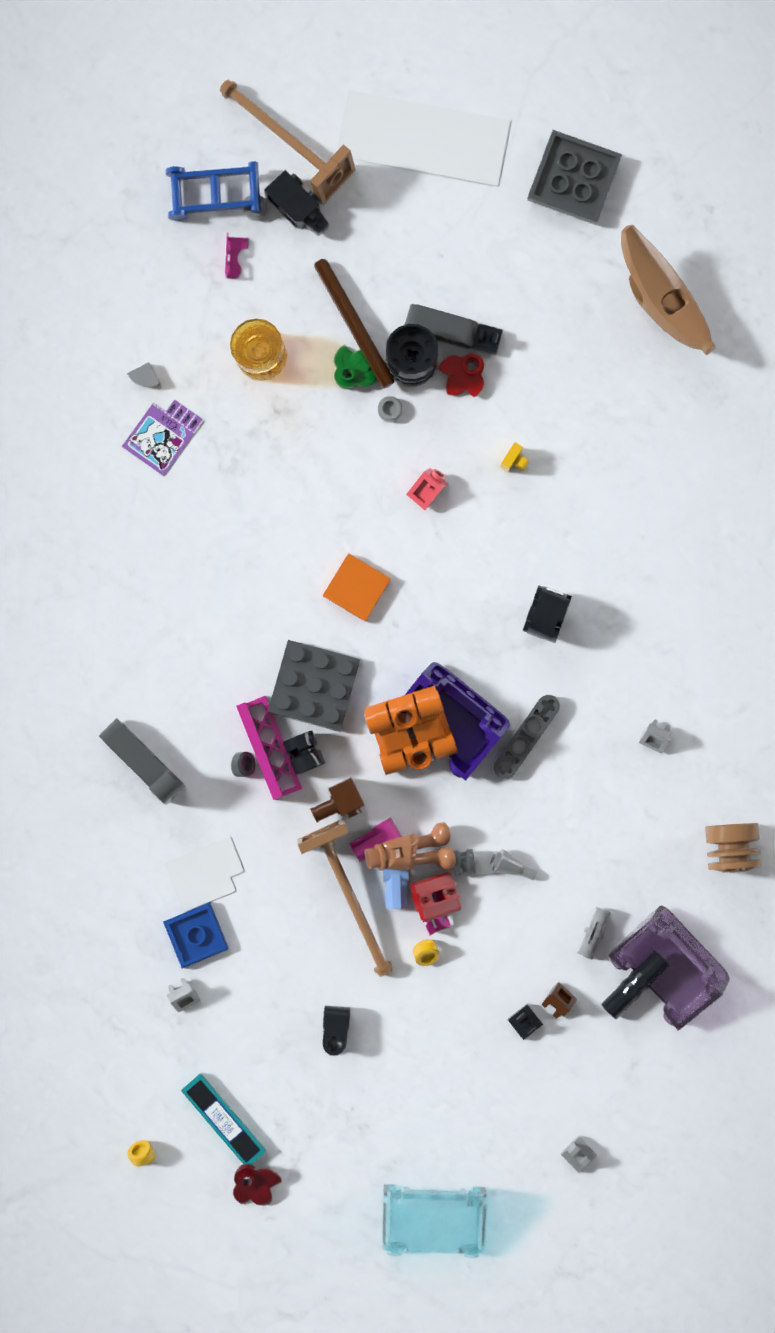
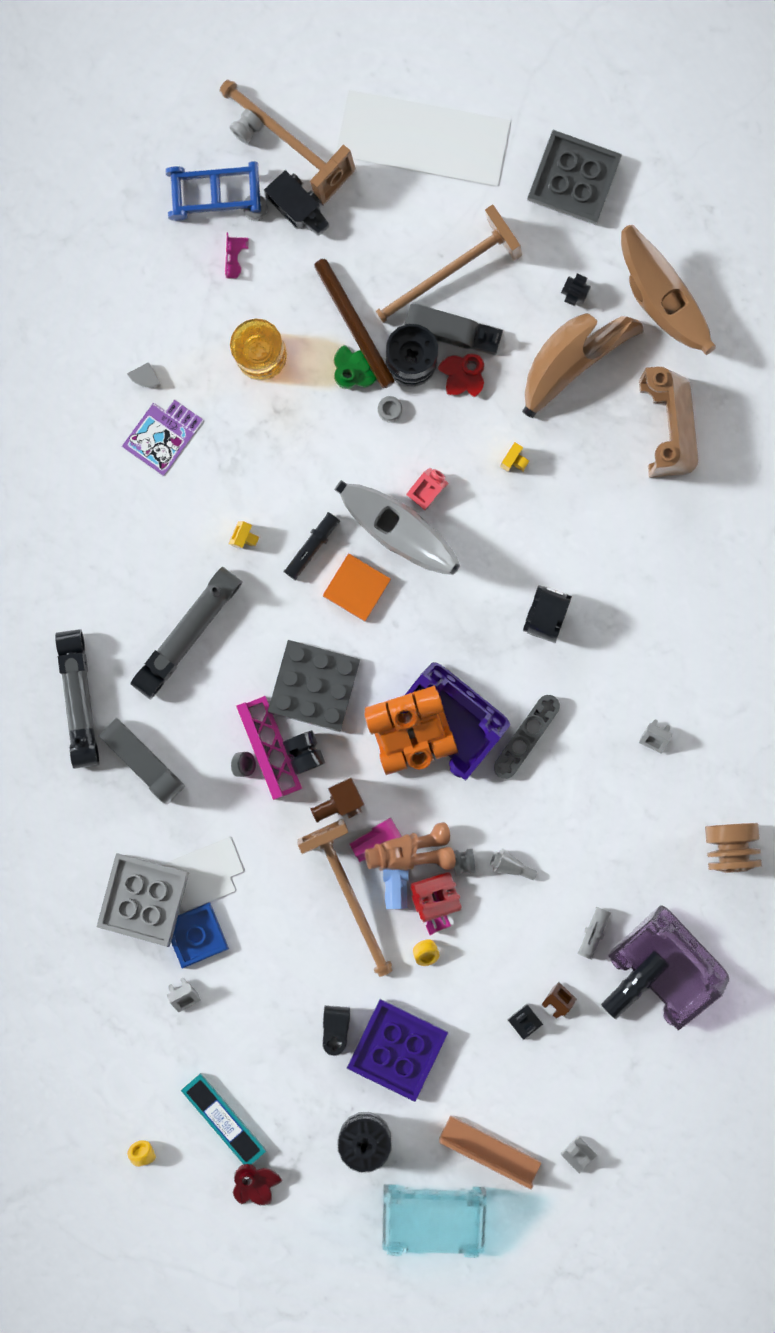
none -> piece [55,629,99,769]
none -> light grey plate [96,853,189,947]
none -> dark grey piece [130,566,243,700]
none -> yellow tile [228,521,259,548]
none -> light grey wheel [229,109,264,144]
none -> black pin [283,512,340,581]
none -> light grey piece [334,480,460,575]
none -> black wheel [338,1112,391,1173]
none -> dark purple plate [346,999,448,1102]
none -> medium nougat tile [376,204,522,324]
none -> nougat panel [439,1115,542,1190]
none -> medium nougat piece [522,313,644,418]
none -> black gear [561,273,591,306]
none -> medium nougat windscreen [639,366,698,478]

